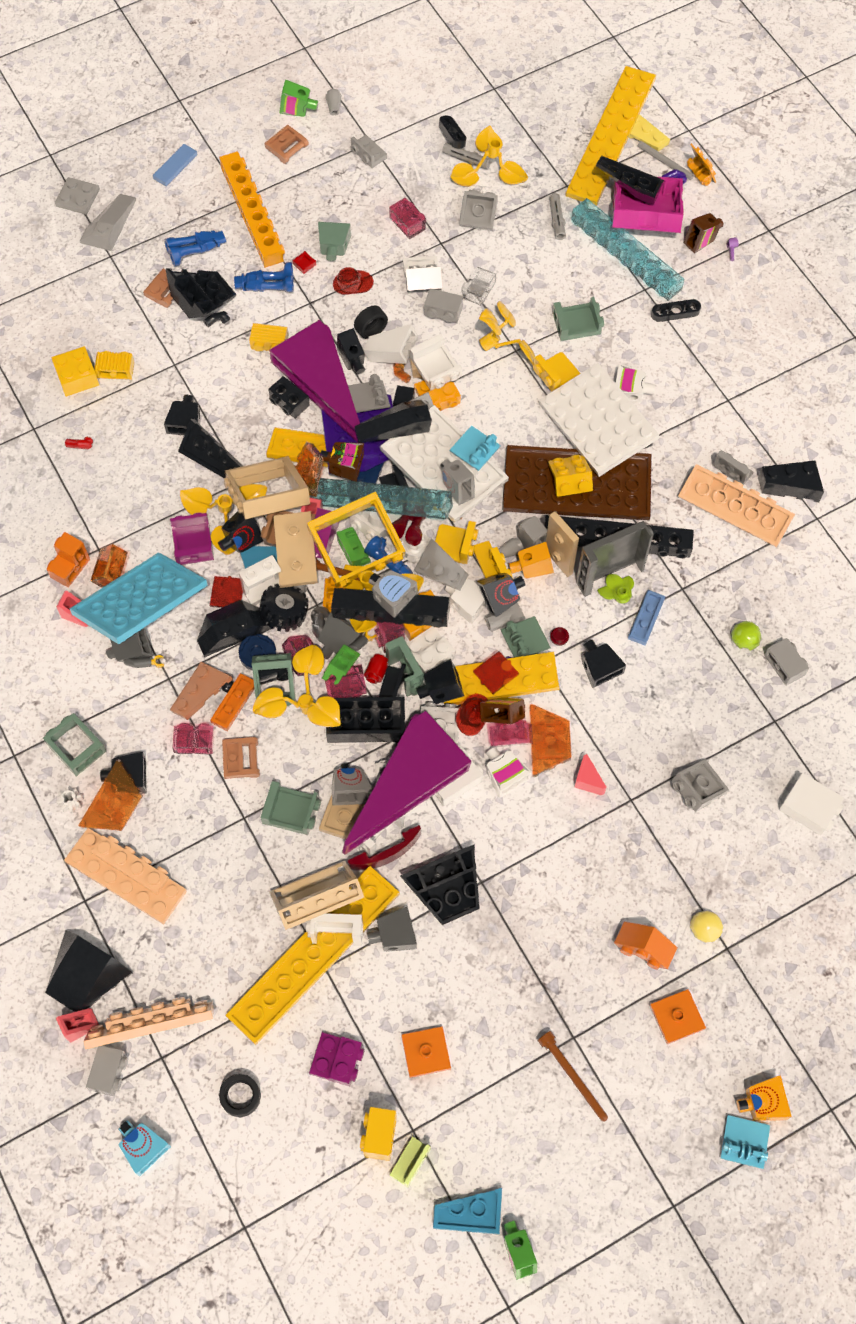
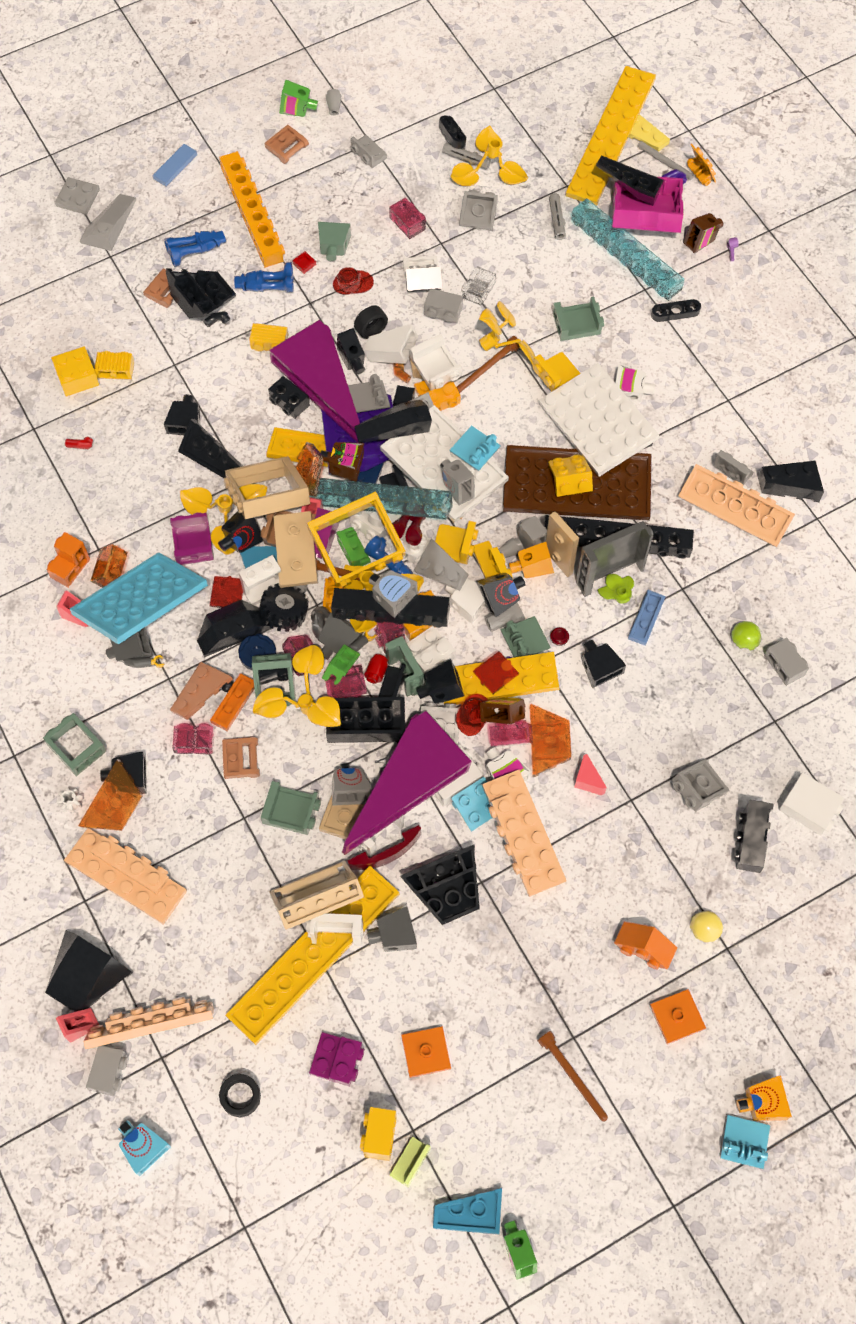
none -> medium azure hinge [451,777,492,832]
none -> dark orange piece [456,336,520,393]
none -> light nougat plate [482,770,567,897]
none -> wedge [734,800,774,873]

